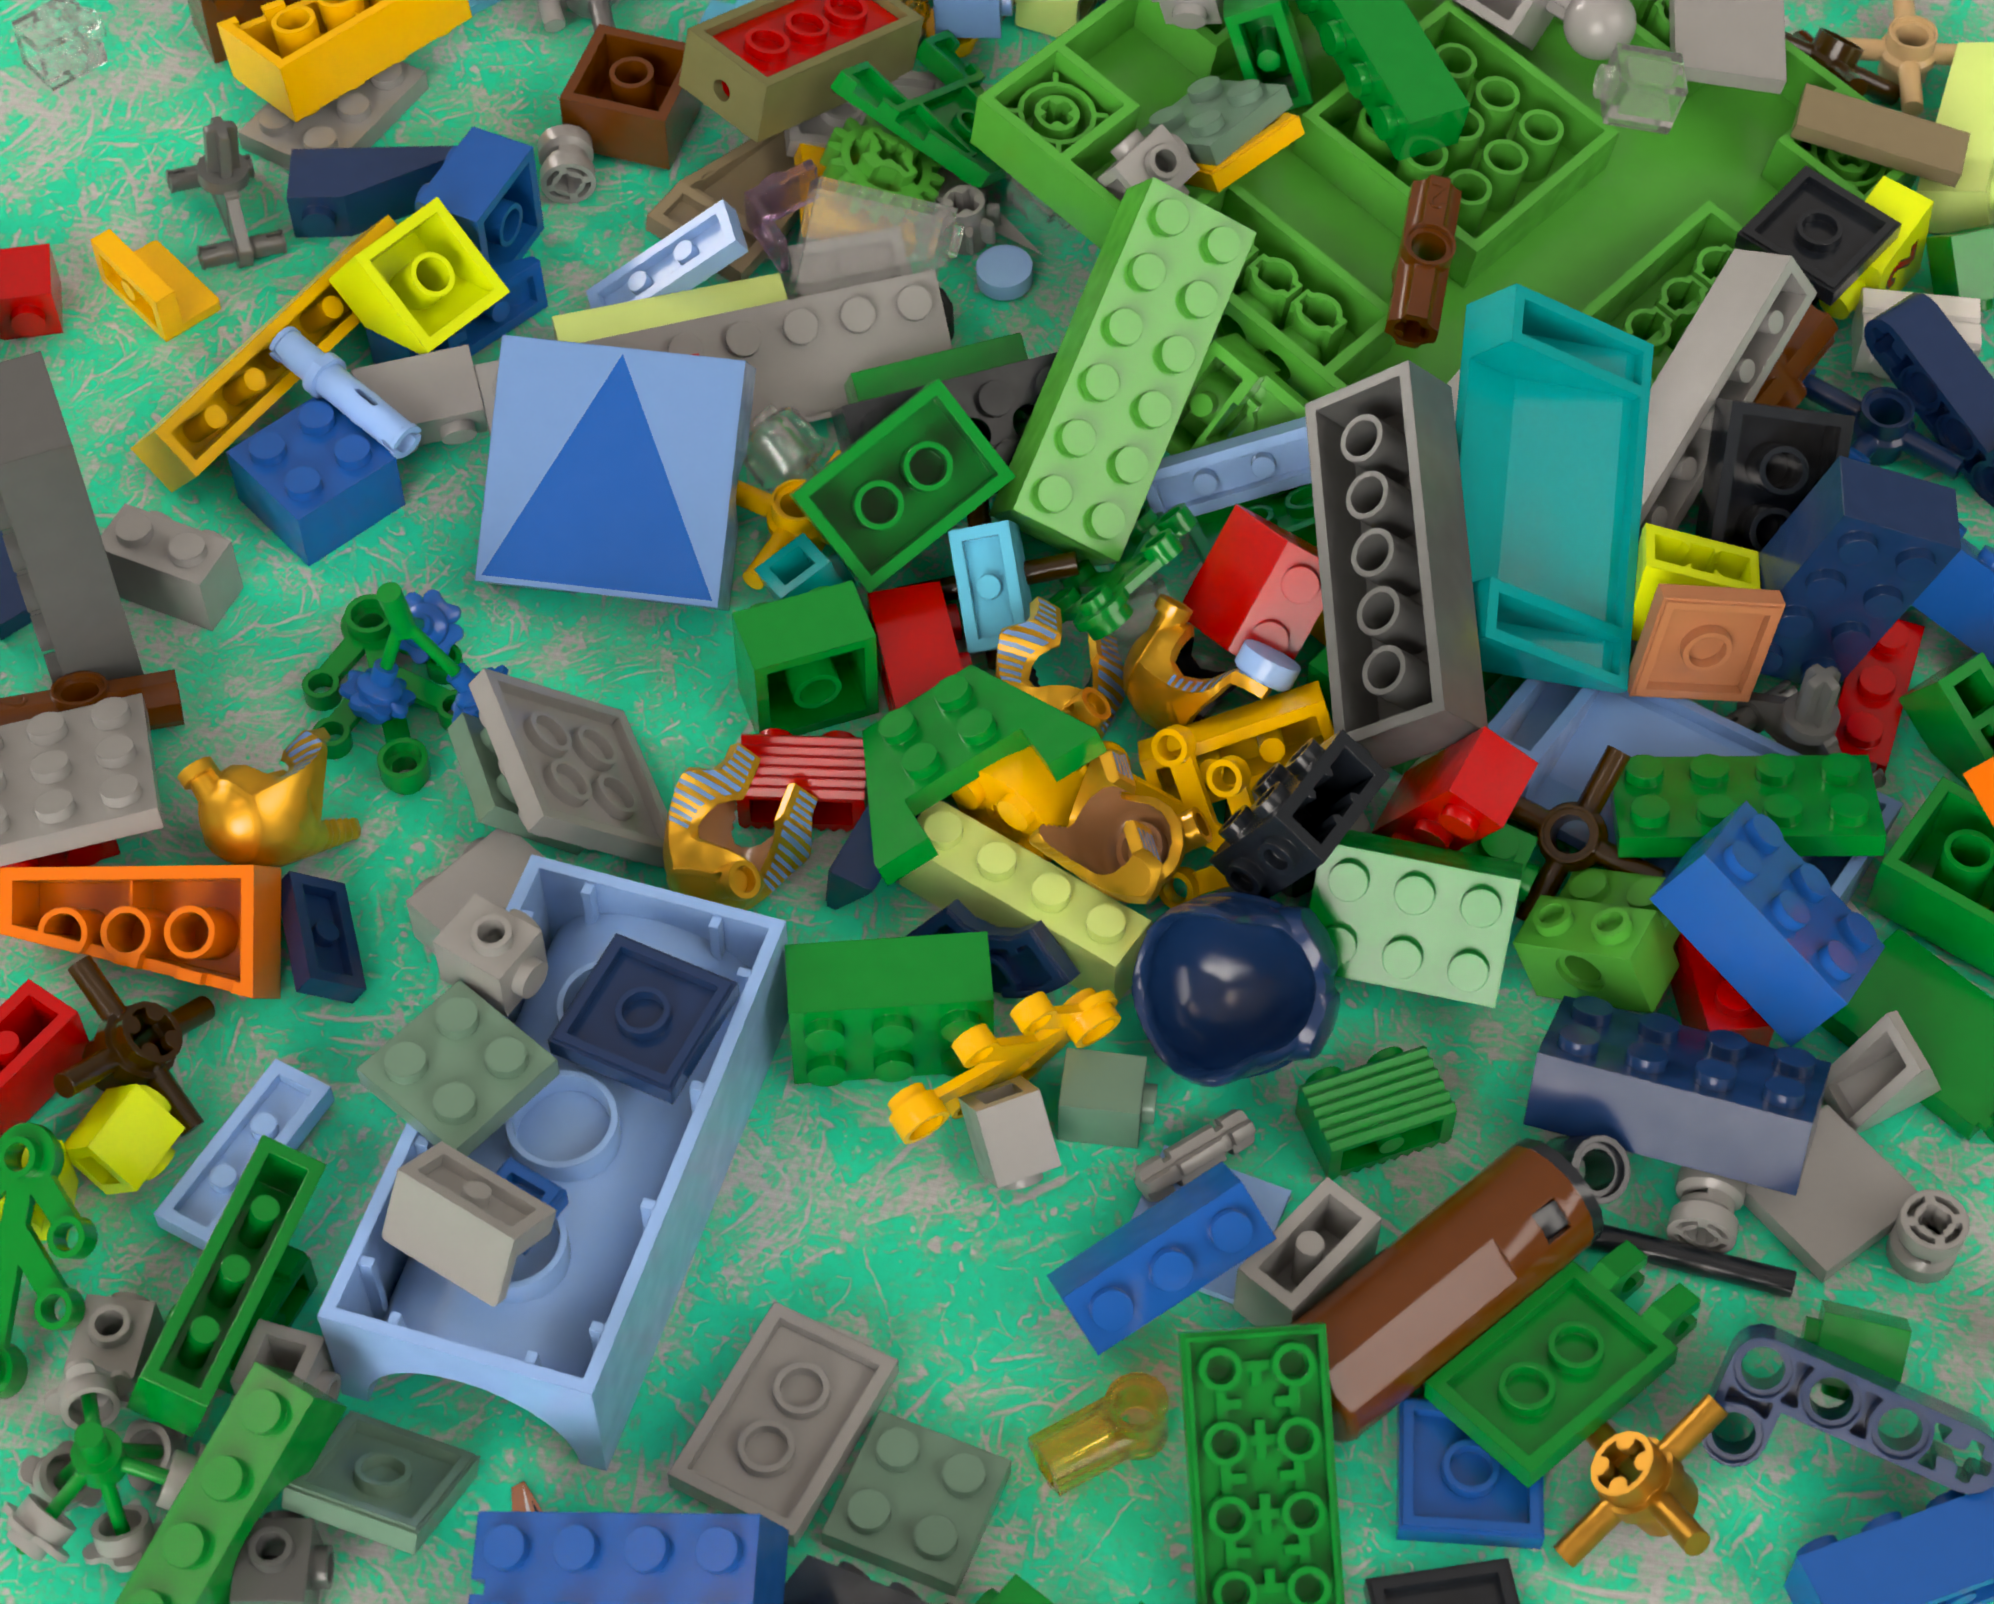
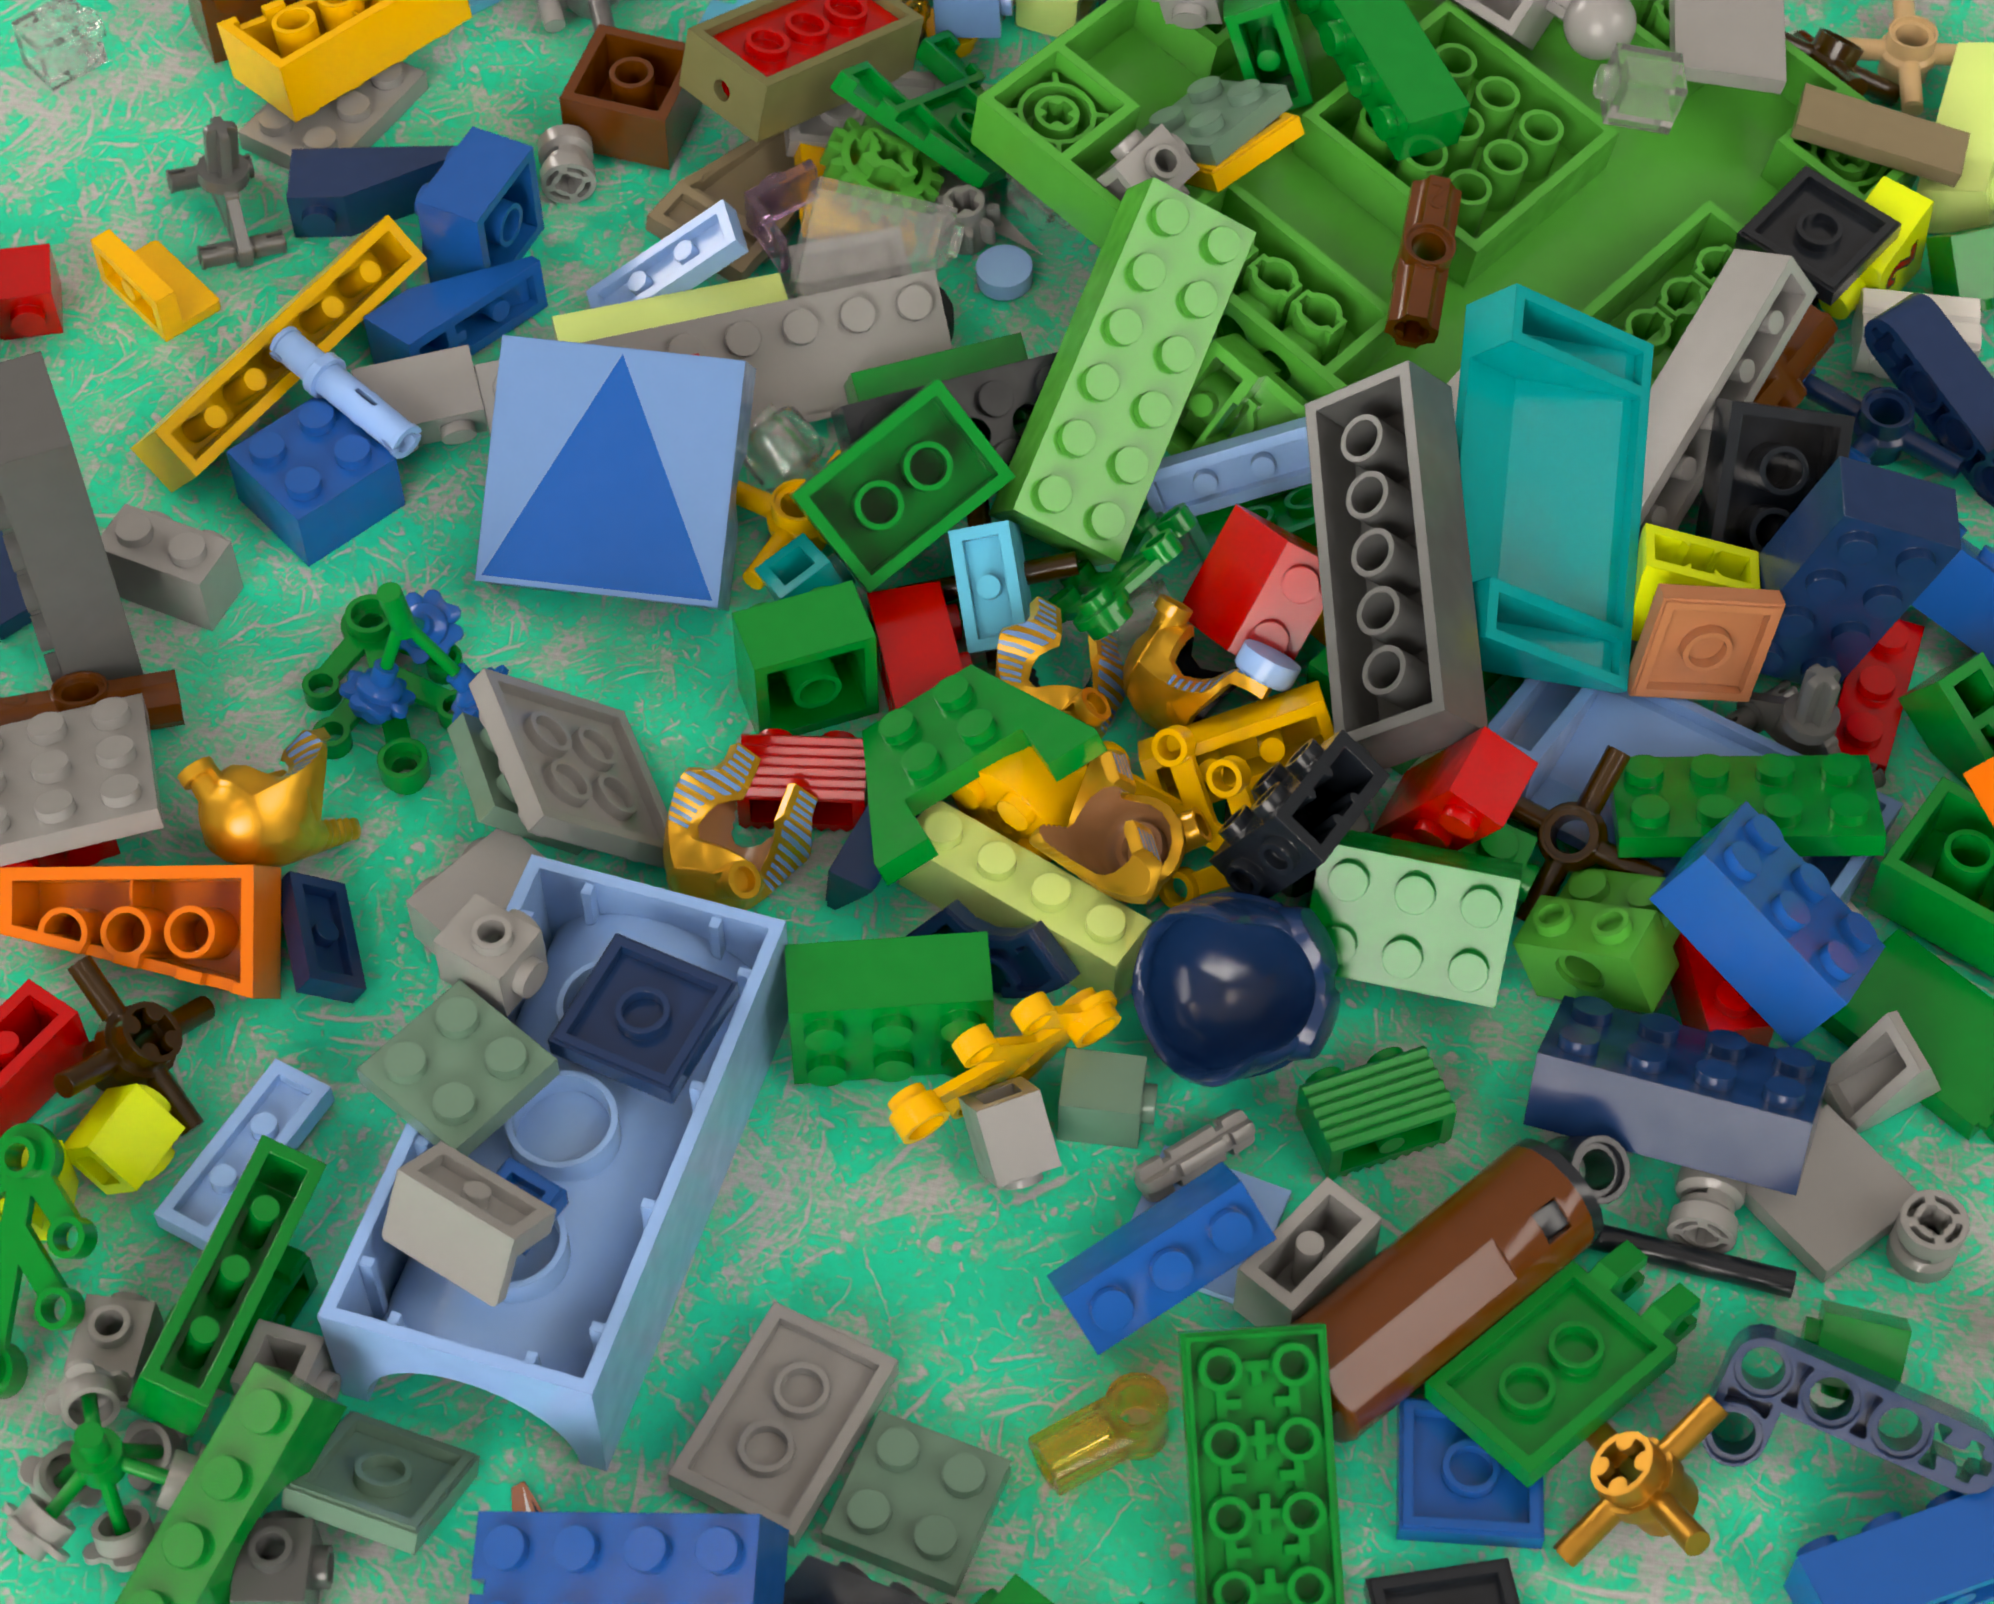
neon yellow slope [328,197,510,355] -> none

